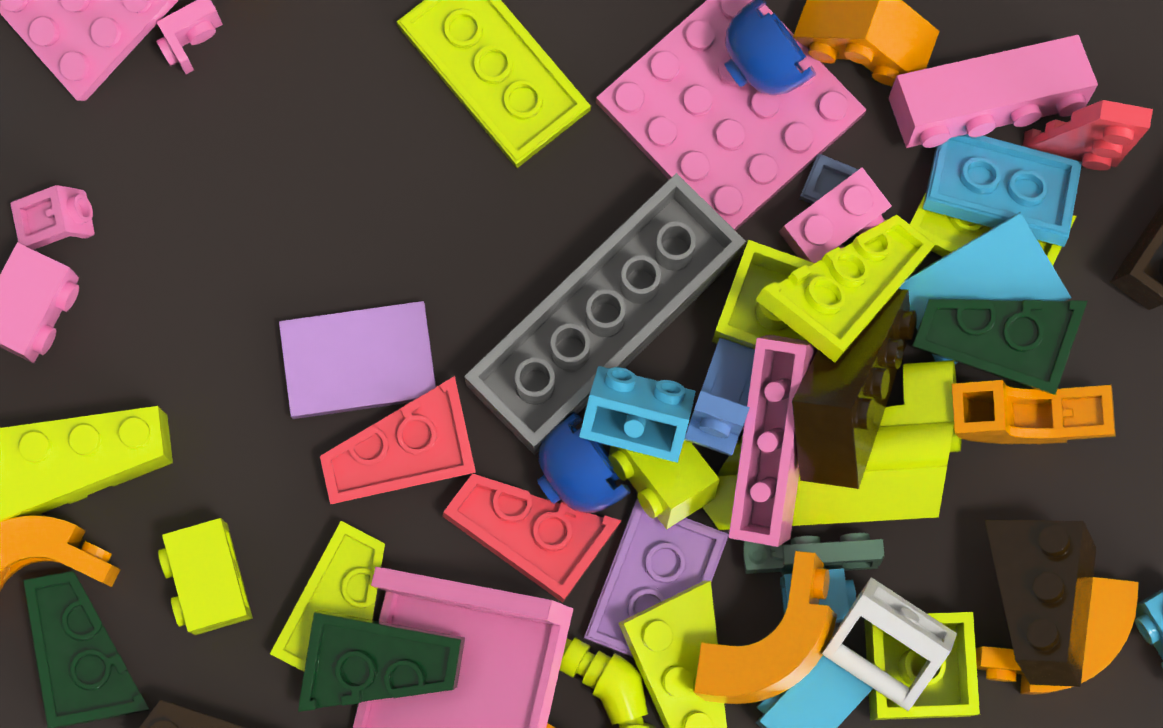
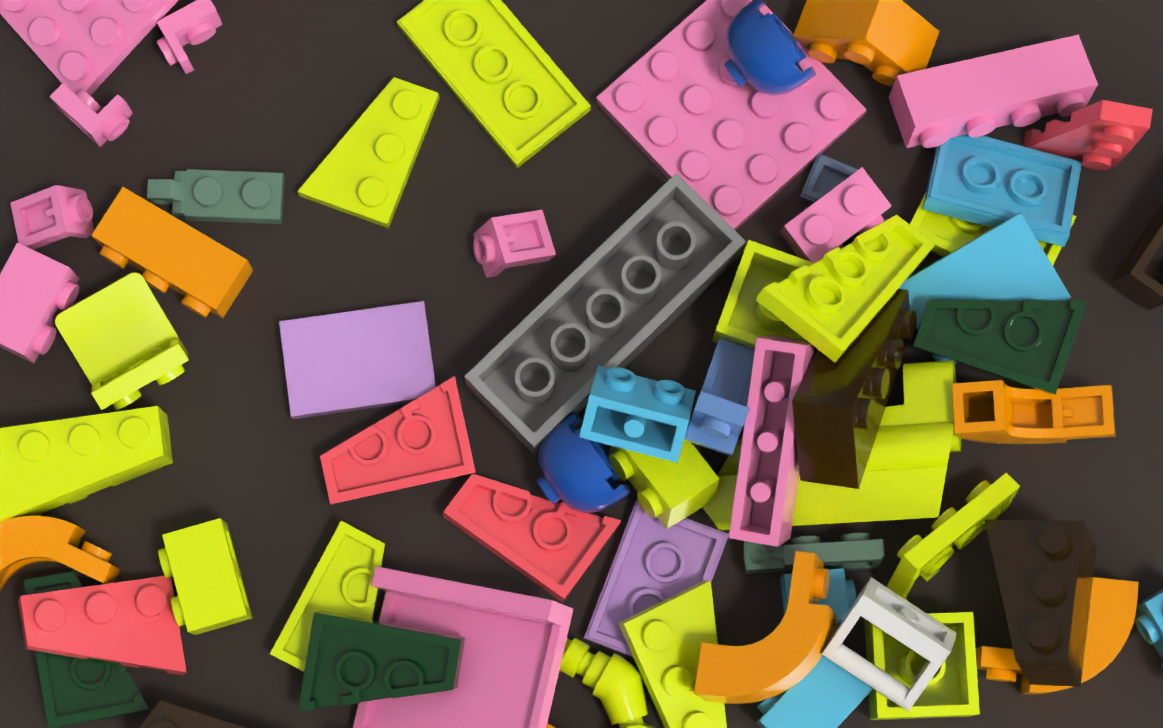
none -> coral wing [18,576,187,676]
none -> bright pink bracket [49,83,133,147]
none -> neon yellow bracket [55,272,189,410]
none -> light orange brick [91,187,253,319]
none -> sand green hinge [147,169,285,224]
none -> neon yellow wing [297,77,440,229]
none -> bright pink bracket [473,210,556,278]
none -> neon yellow wing [887,473,1020,600]

